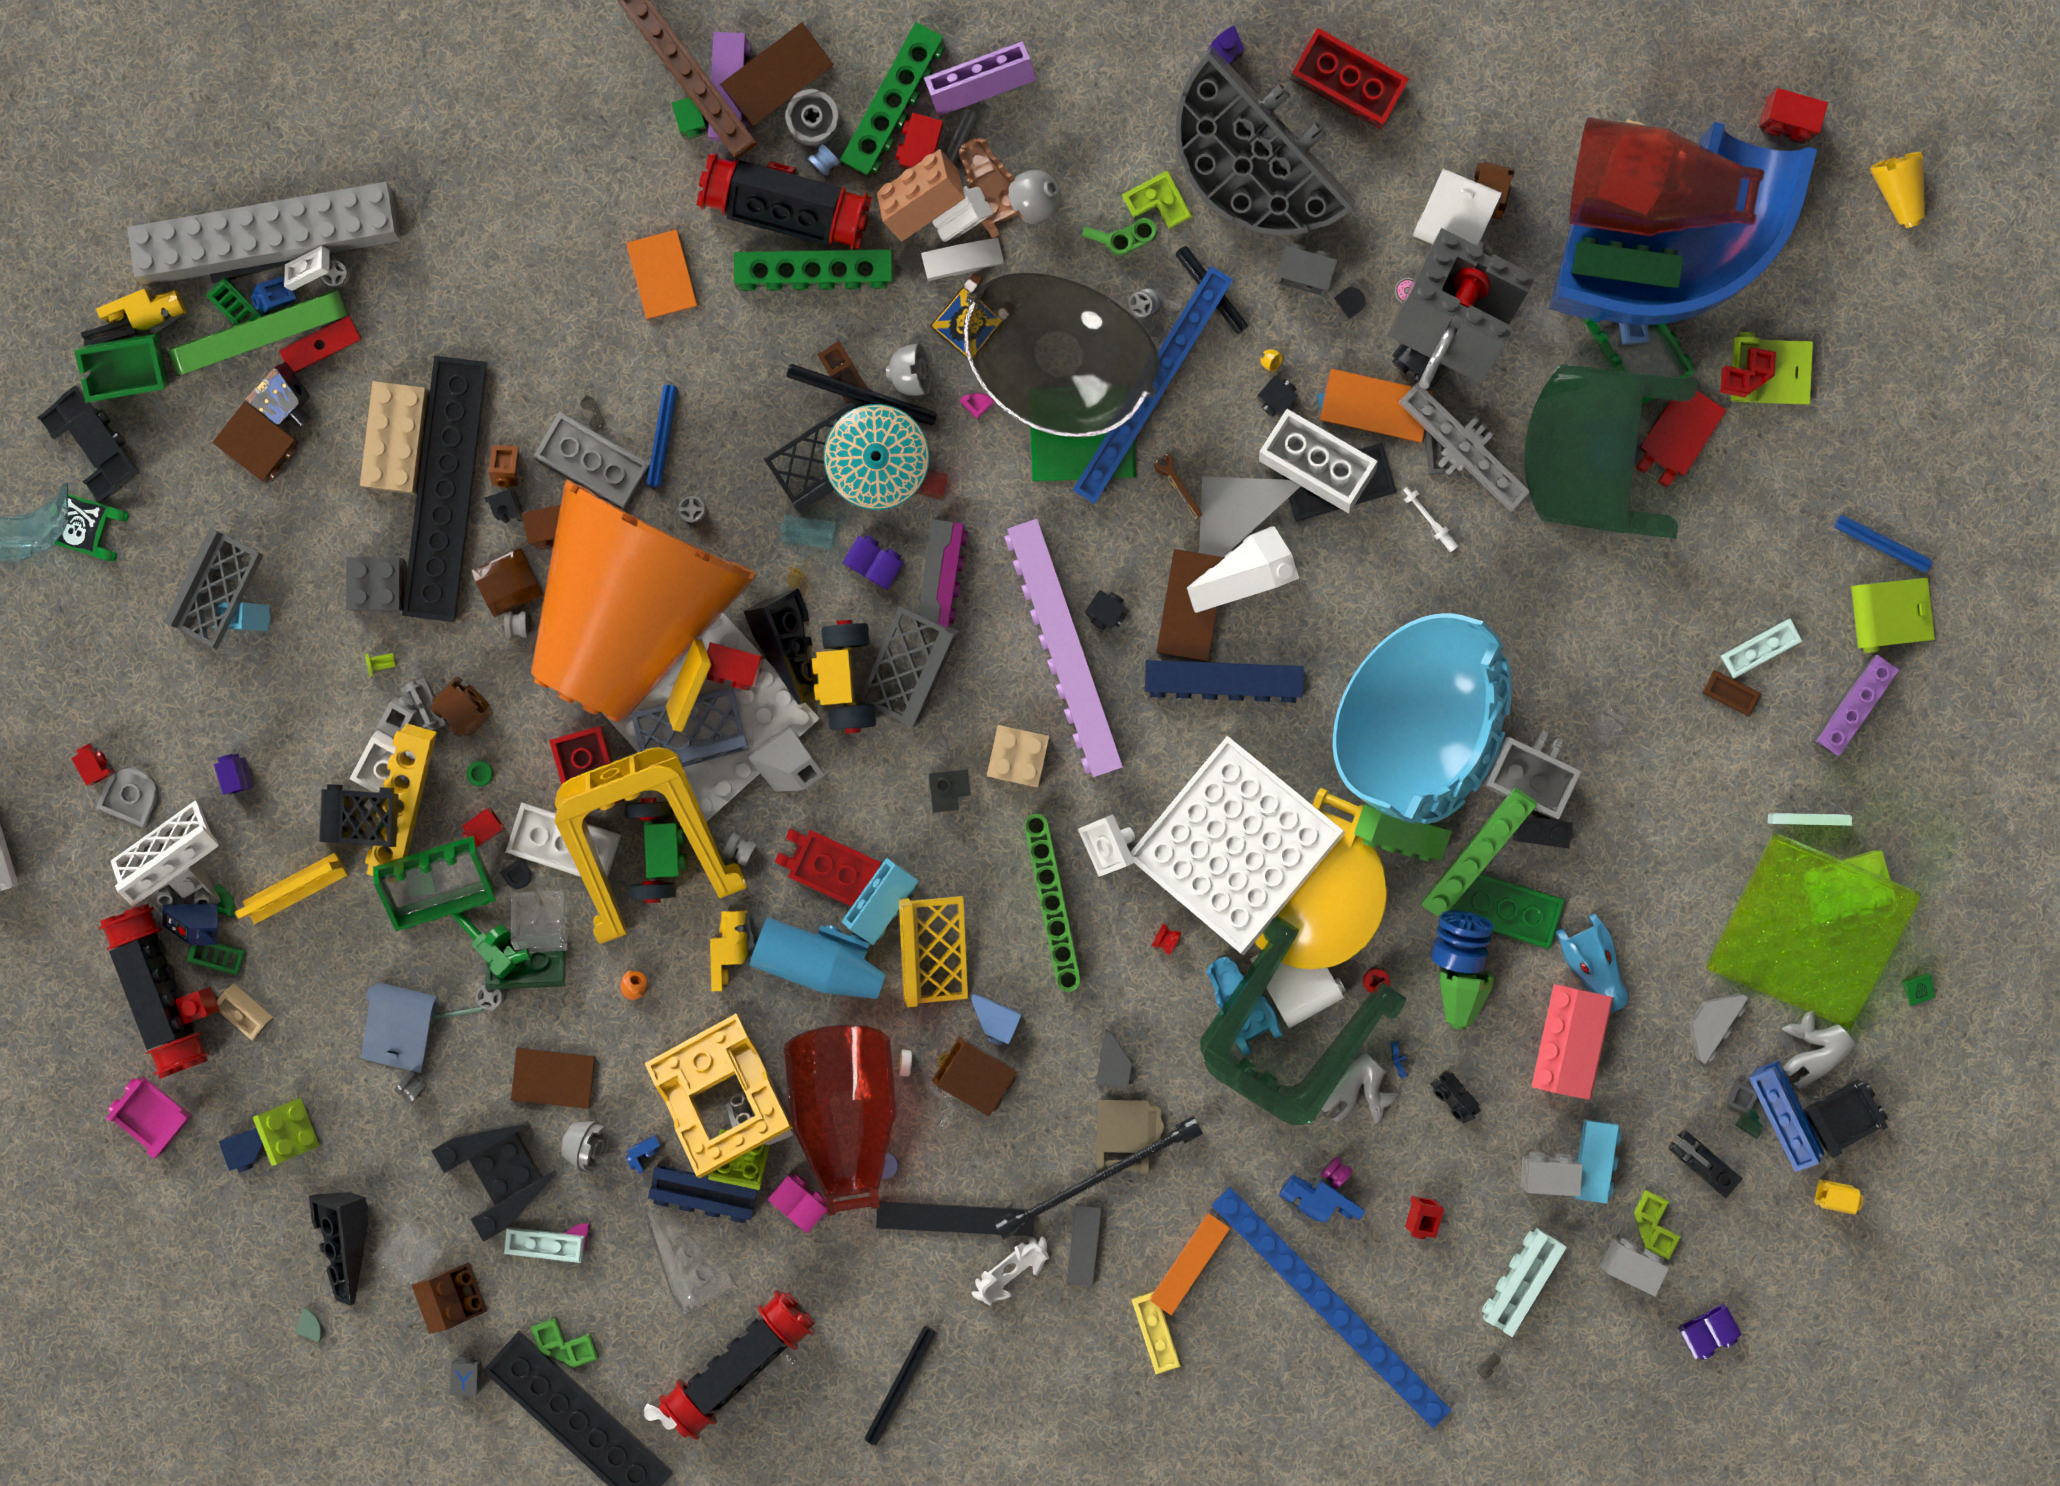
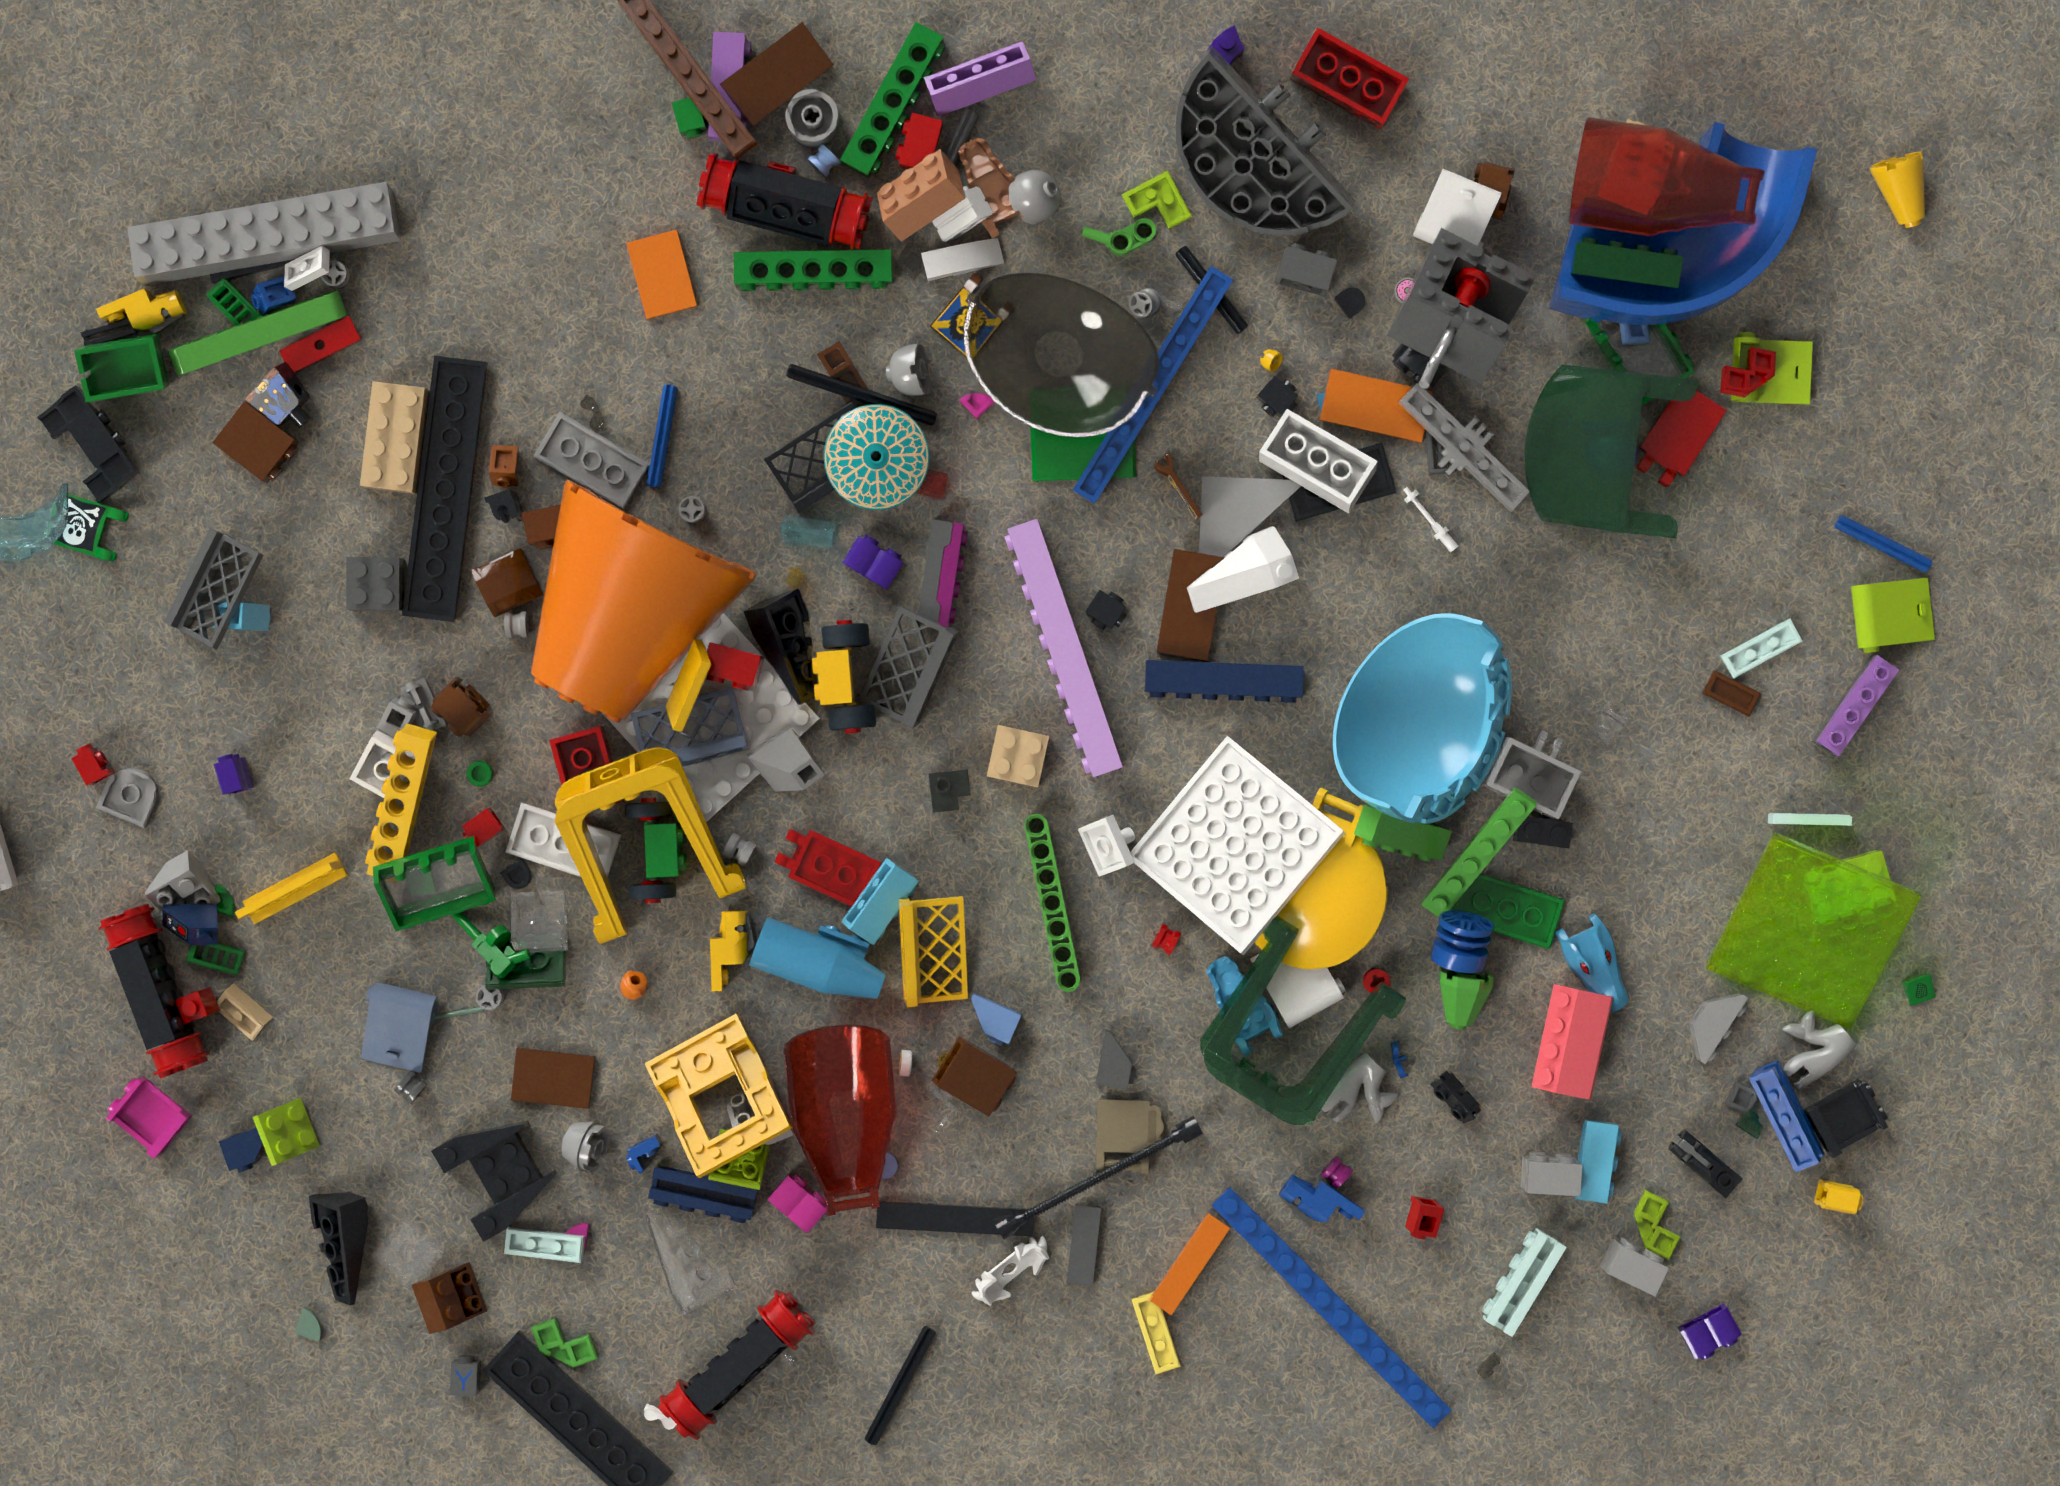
white fence [111,800,219,907] -> none
black piece [319,784,399,847] -> none
lime piece [364,653,396,677] -> none
red brick [1759,88,1829,144] -> none

